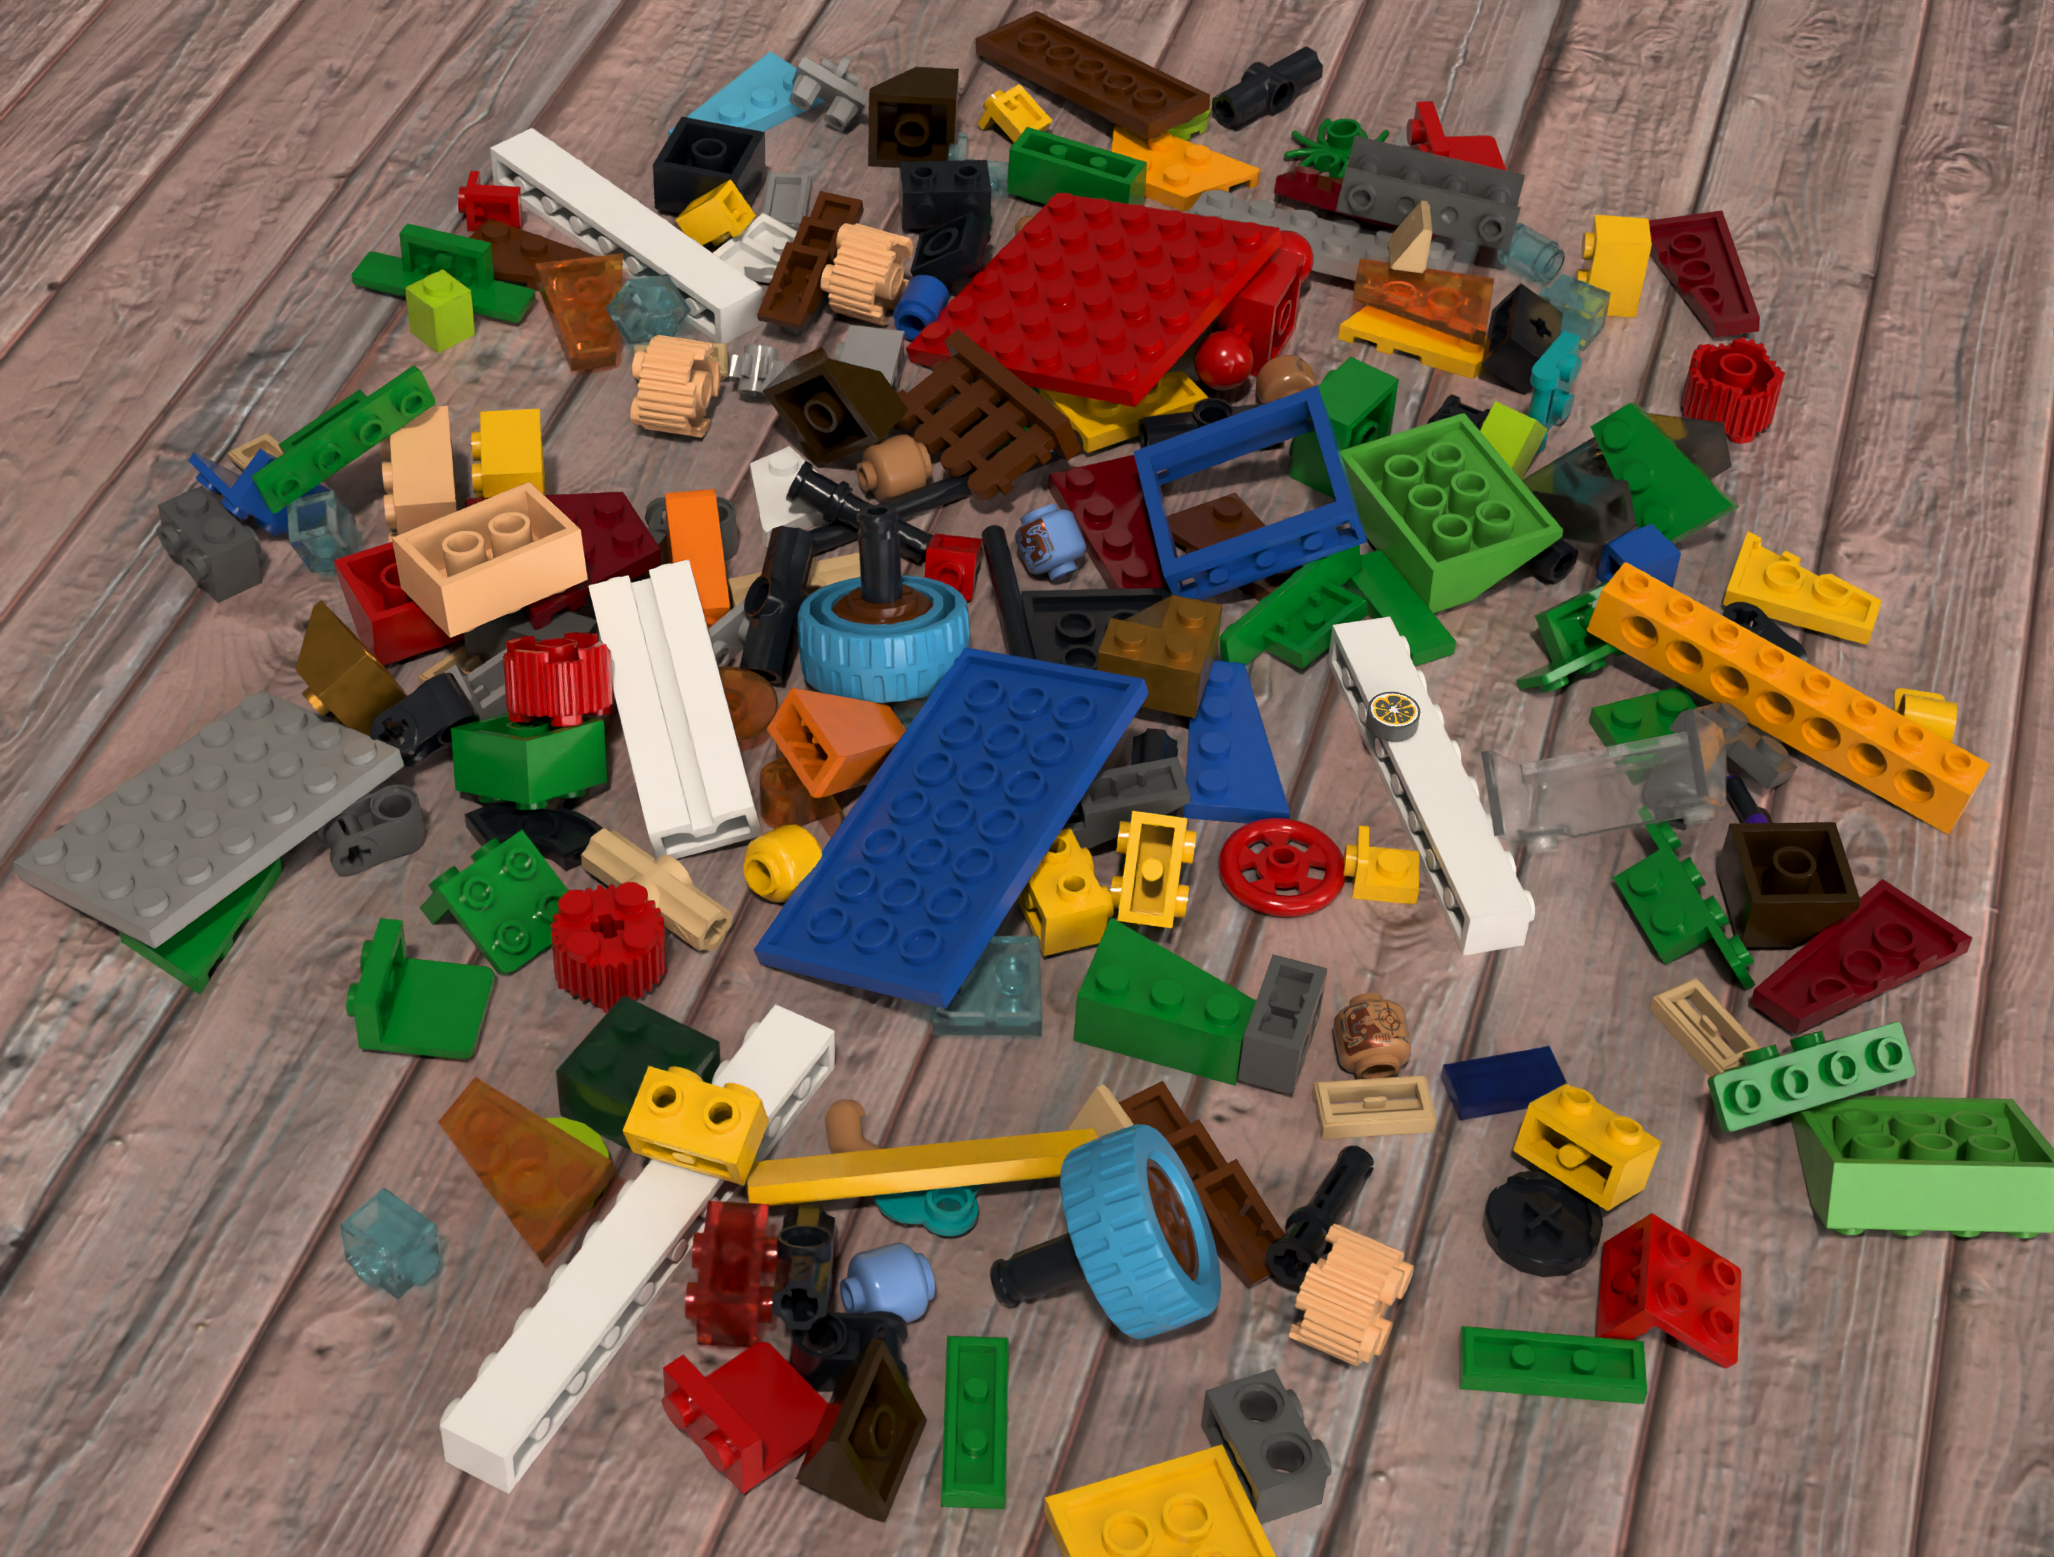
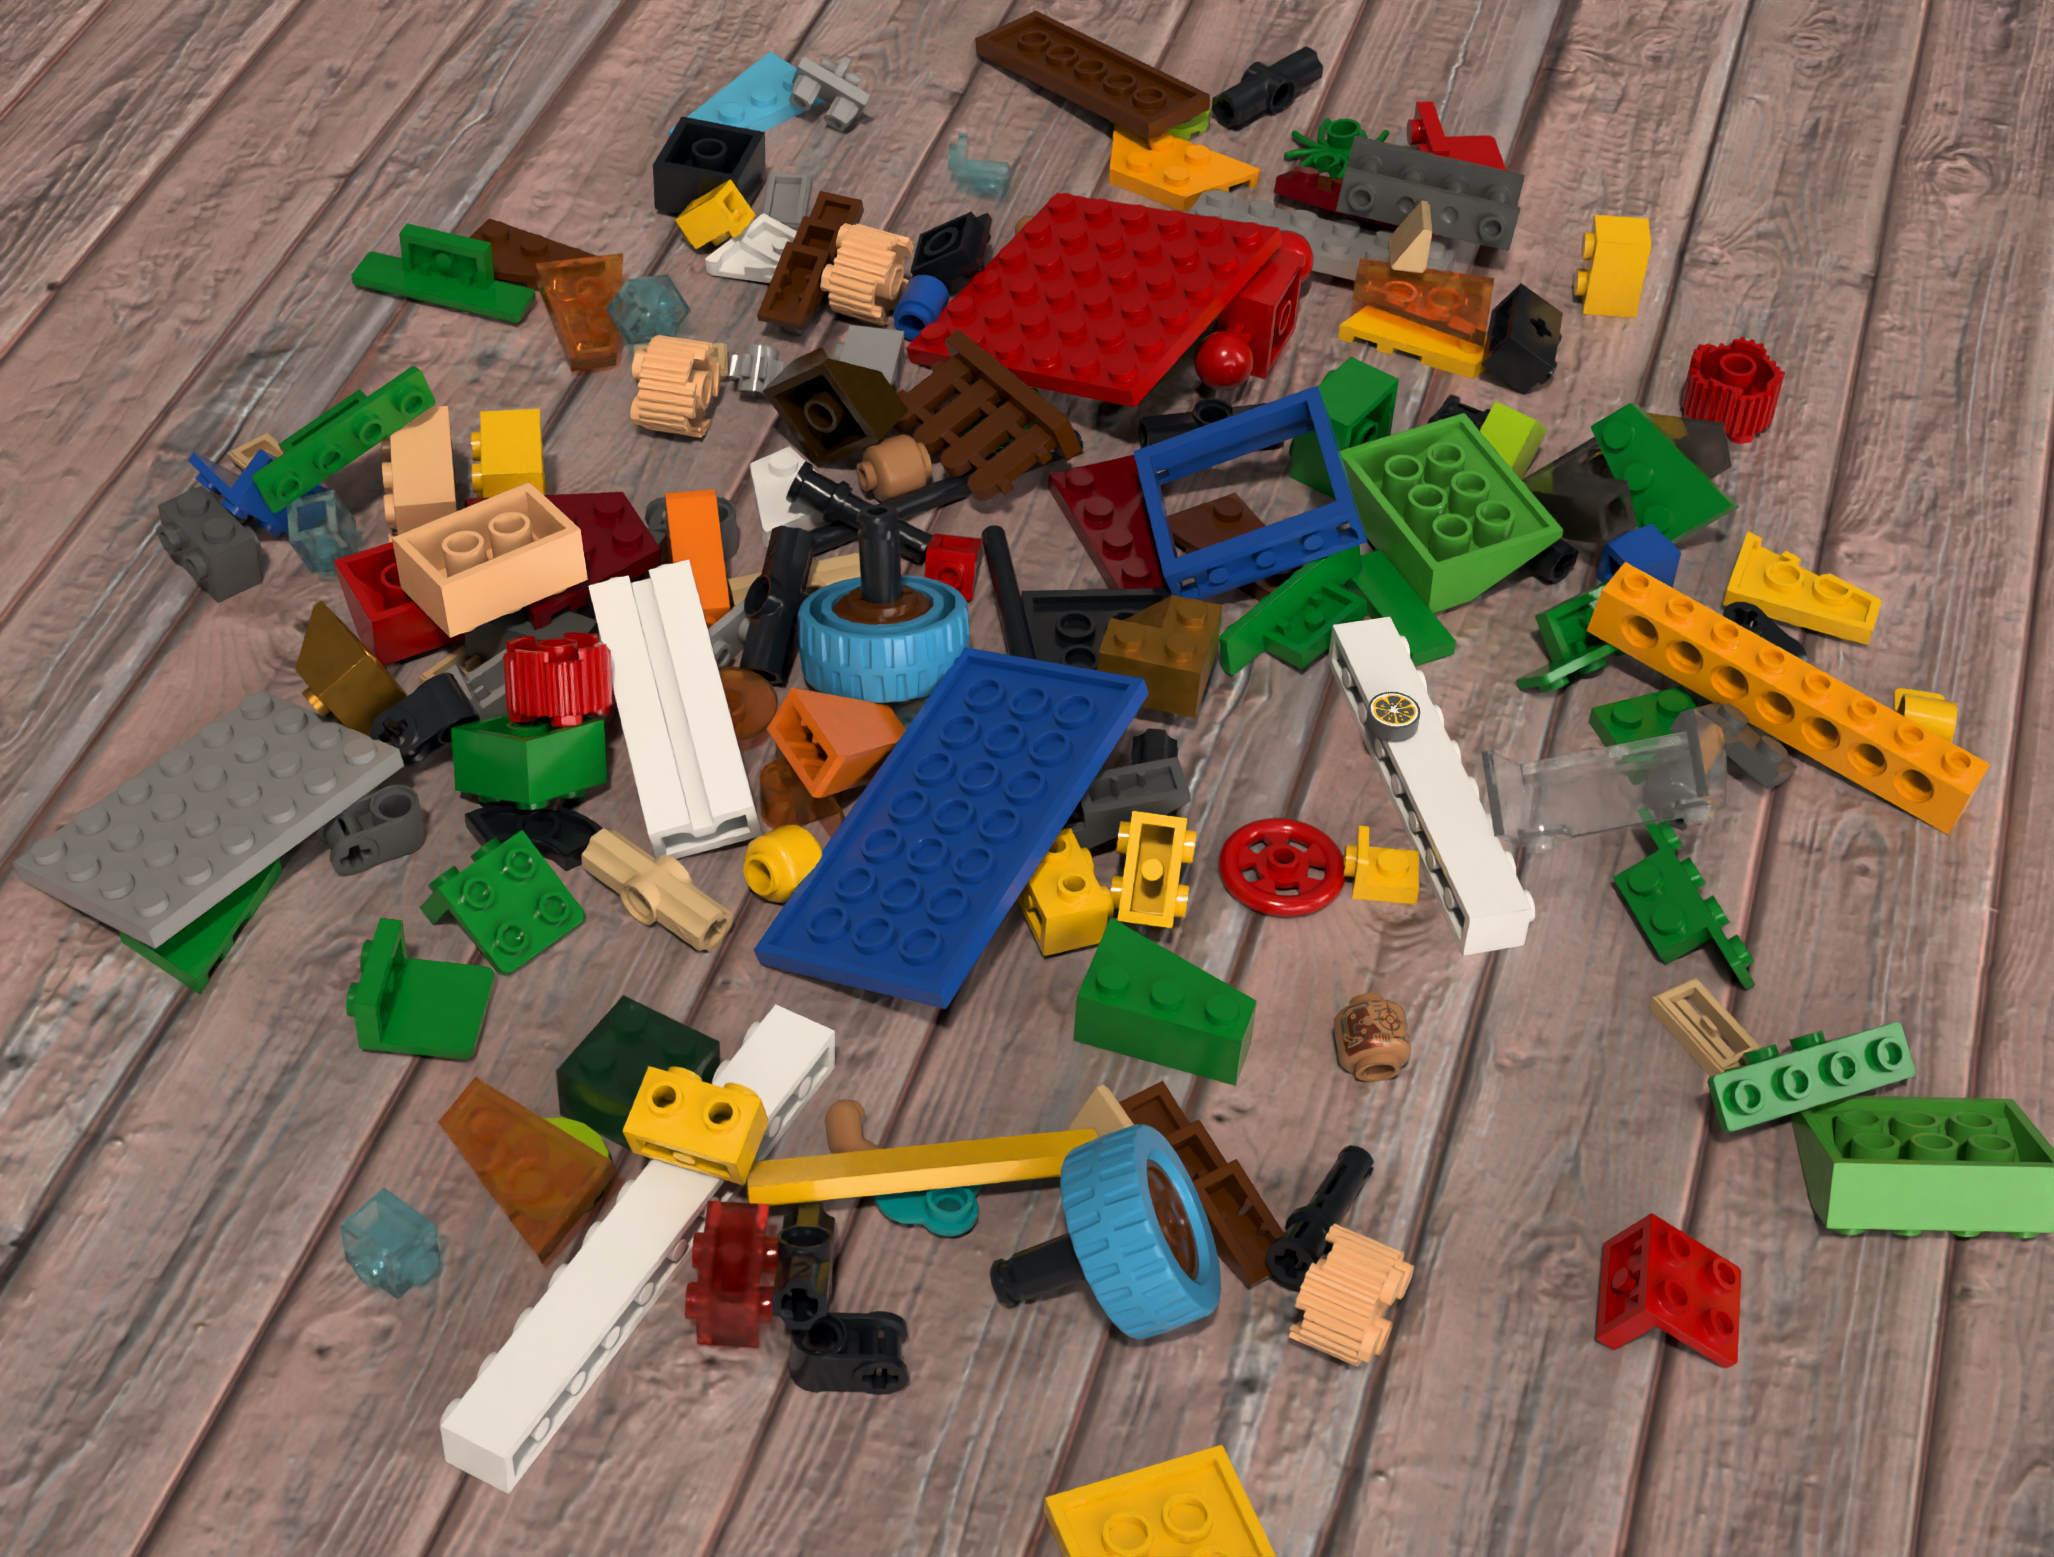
lime brick [405,269,475,353] -> none
red bracket [458,171,523,232] -> none
white brick [490,128,763,343] -> none
red brick [551,882,667,1013] -> none
red bracket [661,1342,828,1494] -> none
dark brown slope [795,1339,927,1522] -> none
medium blue head [840,1243,935,1330] -> none
dark brown slope [868,67,959,168] -> none
black brick [899,160,991,231] -> none
clear light blue wing [932,936,1042,1036] -> none
green tile [941,1336,1008,1509] -> none
yellow bracket [977,84,1053,143] -> none
green brick [1007,127,1147,205] -> none
medium blue head [1014,504,1087,581] -> none
yellow wing [1039,371,1208,453] -> none
blue wing [1183,661,1290,824] -> none
dark grey brick [1201,1369,1331,1525] -> none
dark grey brick [1238,954,1328,1095] -> none
medium nougat head [1256,355,1318,404] -> none
tan tile [1312,1075,1437,1140] -> none
clear blue tile [1441,1046,1567,1120] -> none
green tile [1458,1326,1647,1404] -> none
black tile [1482,1170,1603,1277] -> none
clear light blue brick [1497,223,1565,282] -> none
yellow brick [1513,1083,1662,1211] -> none
teal plate [1528,330,1582,454] -> none
clear light blue brick [1539,273,1611,351] -> none
dark red wing [1649,210,1760,337] -> none
dark brown slope [1717,822,1861,947] -> none
black piece [1723,775,1773,823] -> none
dark red wing [1750,879,1972,1034] -> none

